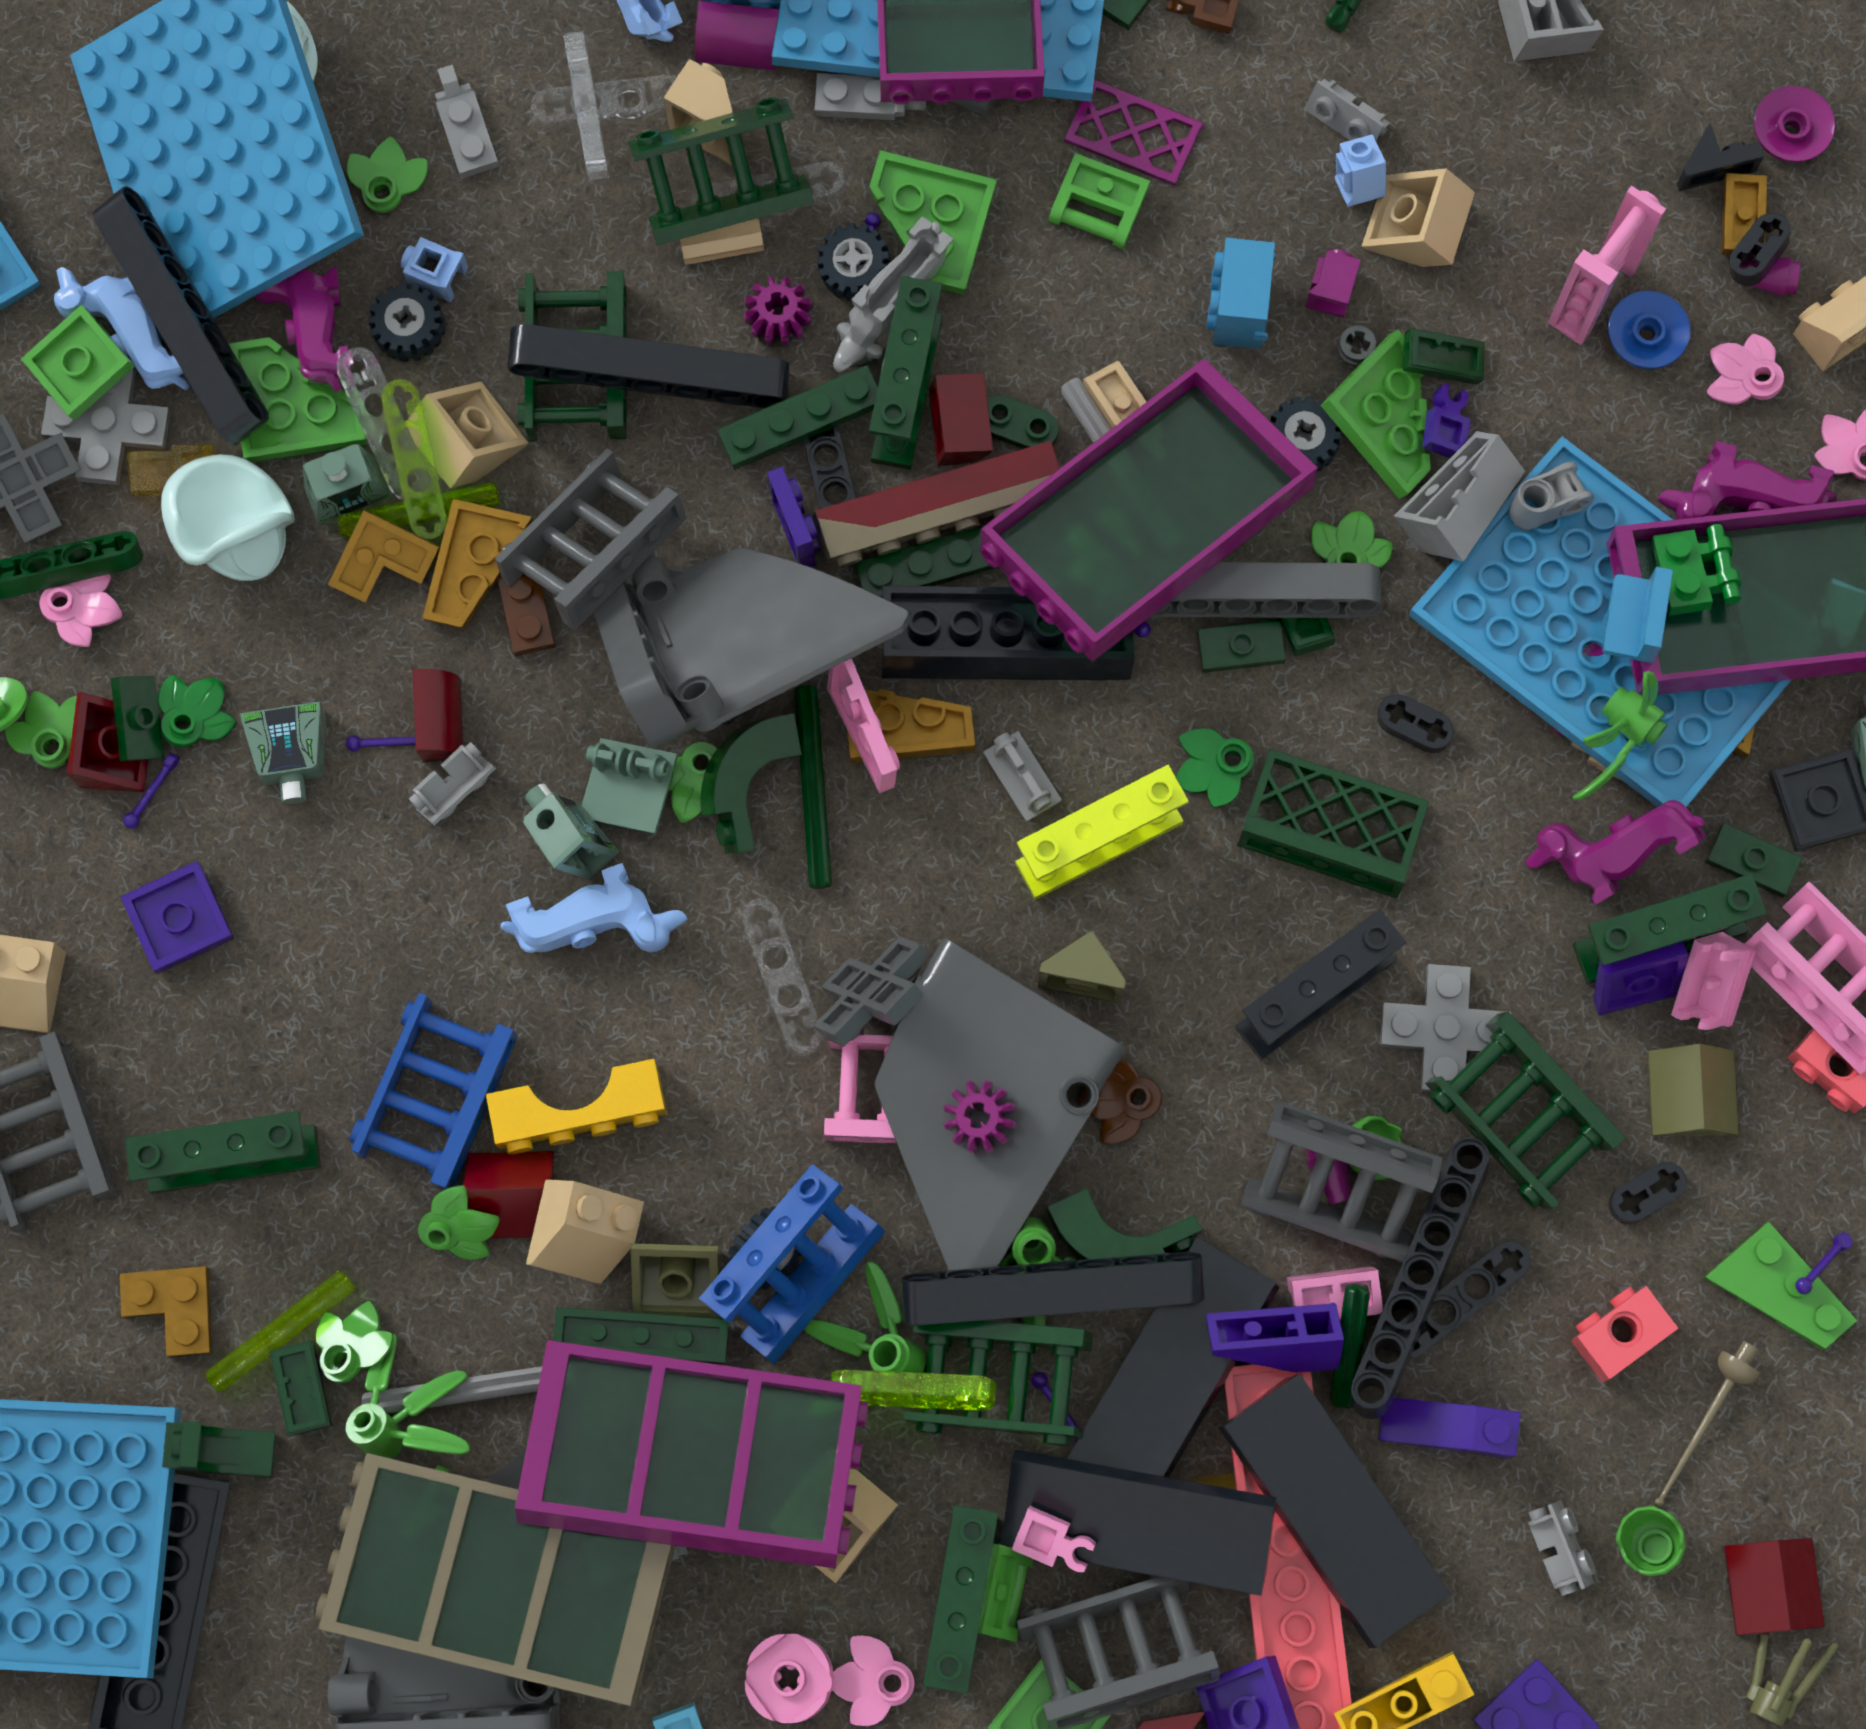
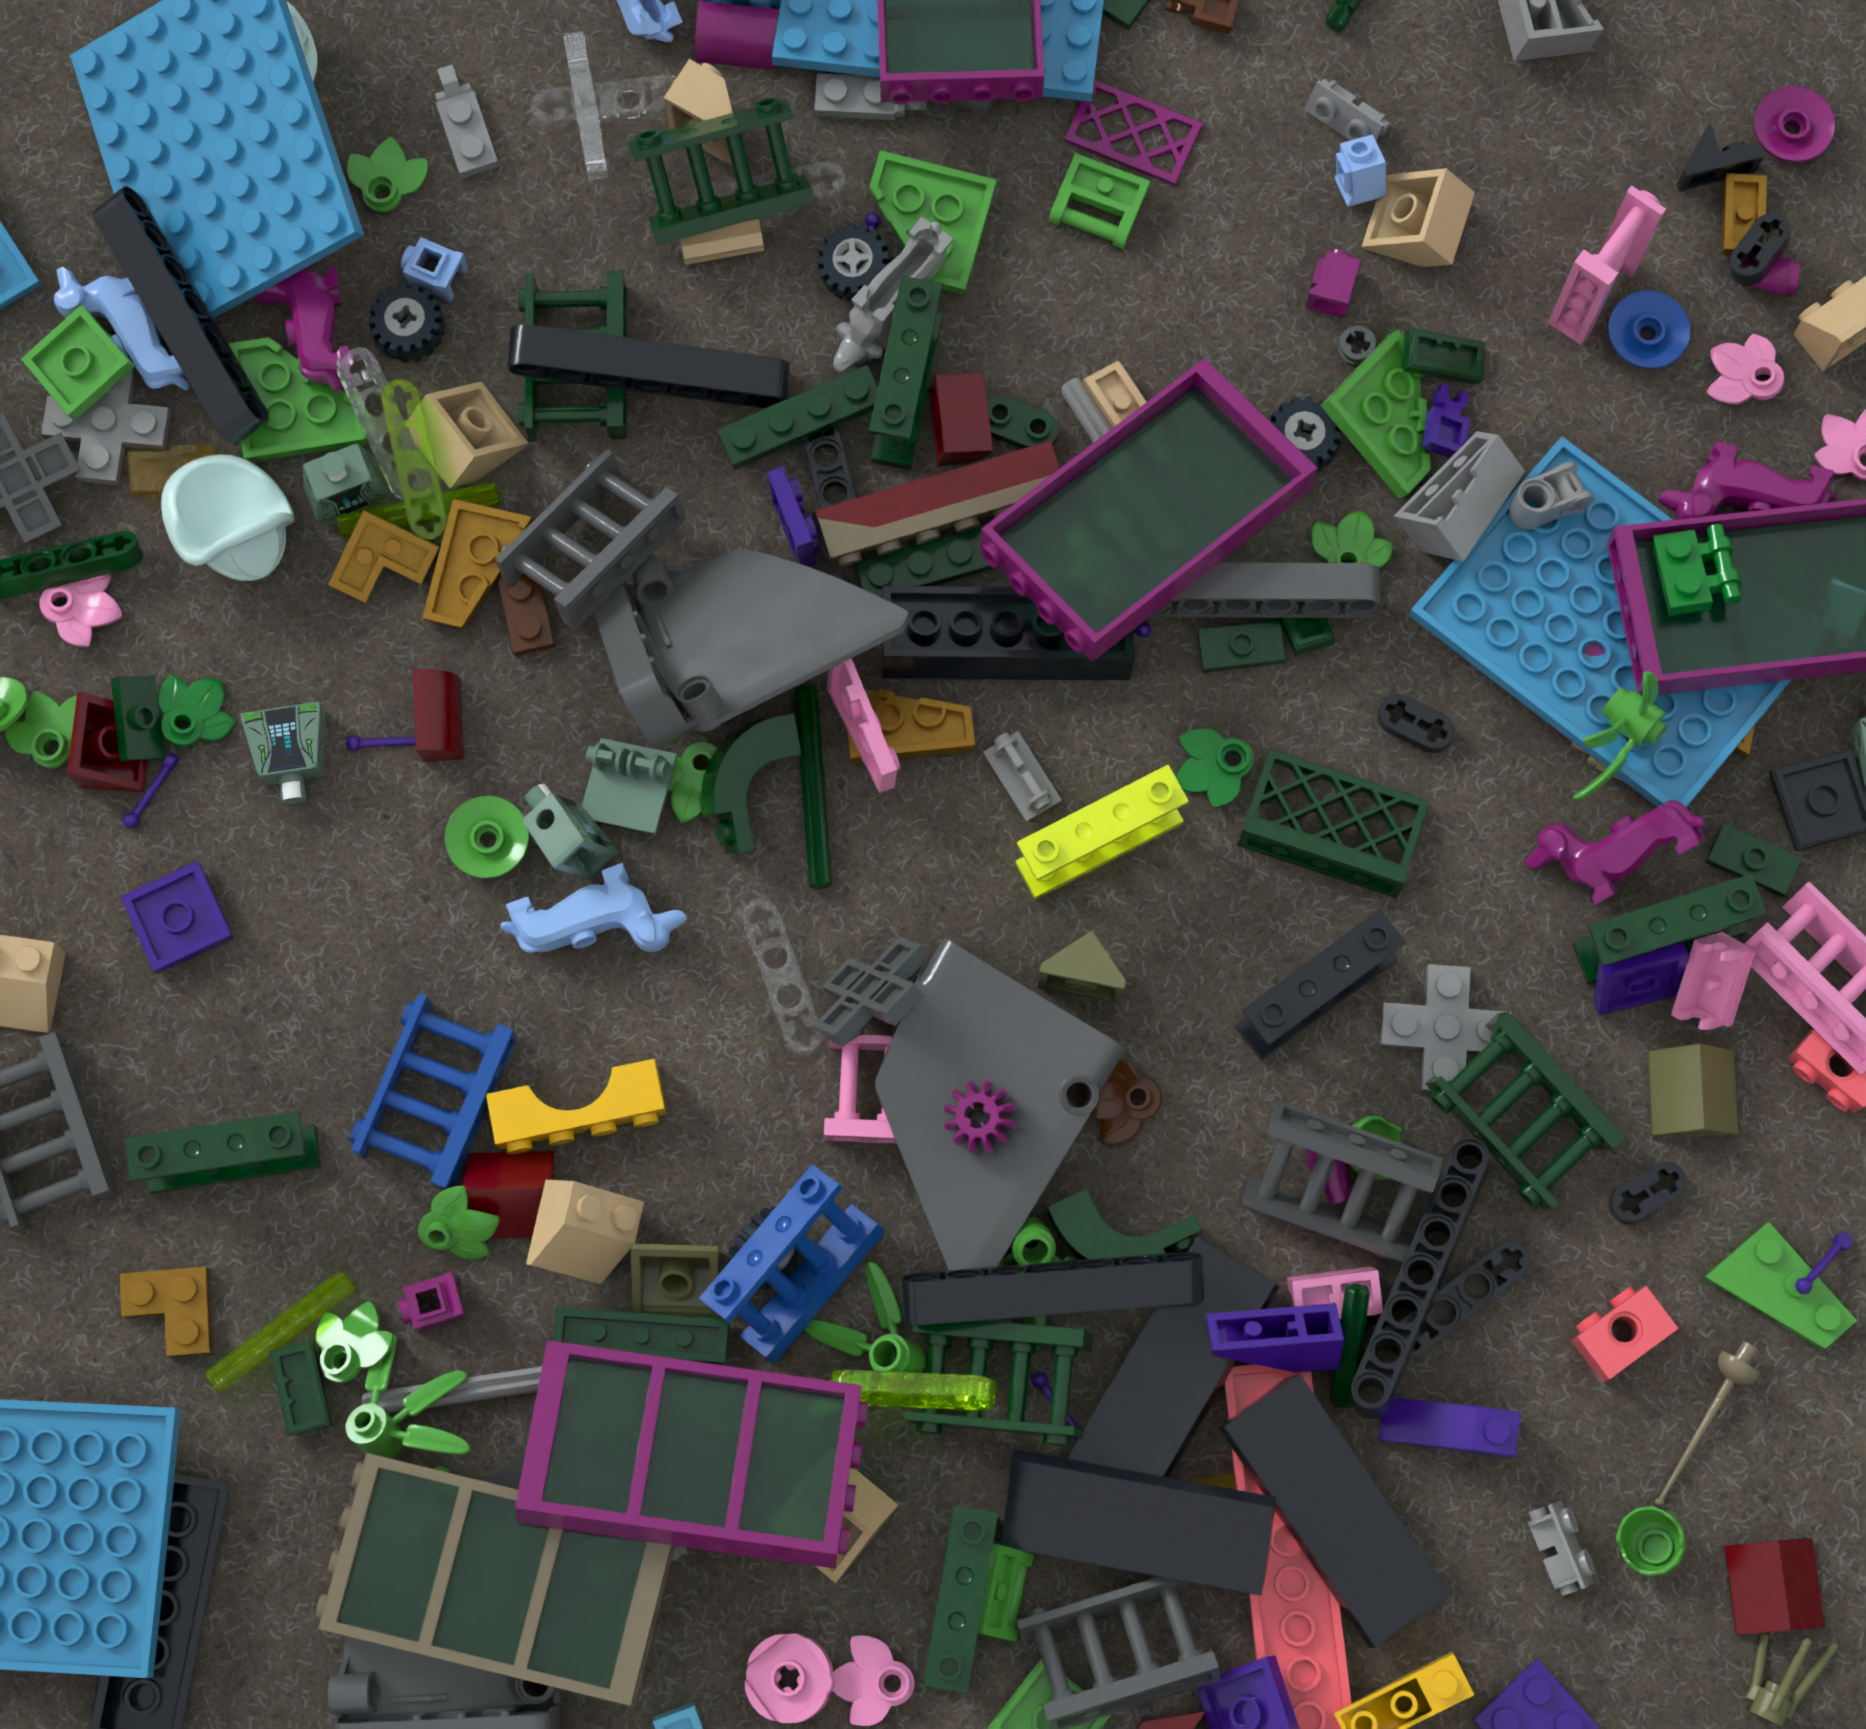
dark green arch [162,1421,276,1478] -> none
light grey hinge [409,742,496,826] -> none
magenta gear [744,276,812,346] -> none
bright pink plate [1011,1506,1096,1572] -> none
dark azure brick [1206,238,1276,349] -> none
dark azure panel [1602,567,1673,663] -> none
none -> magenta window [398,1272,469,1332]
none -> bright green dish [445,796,529,879]

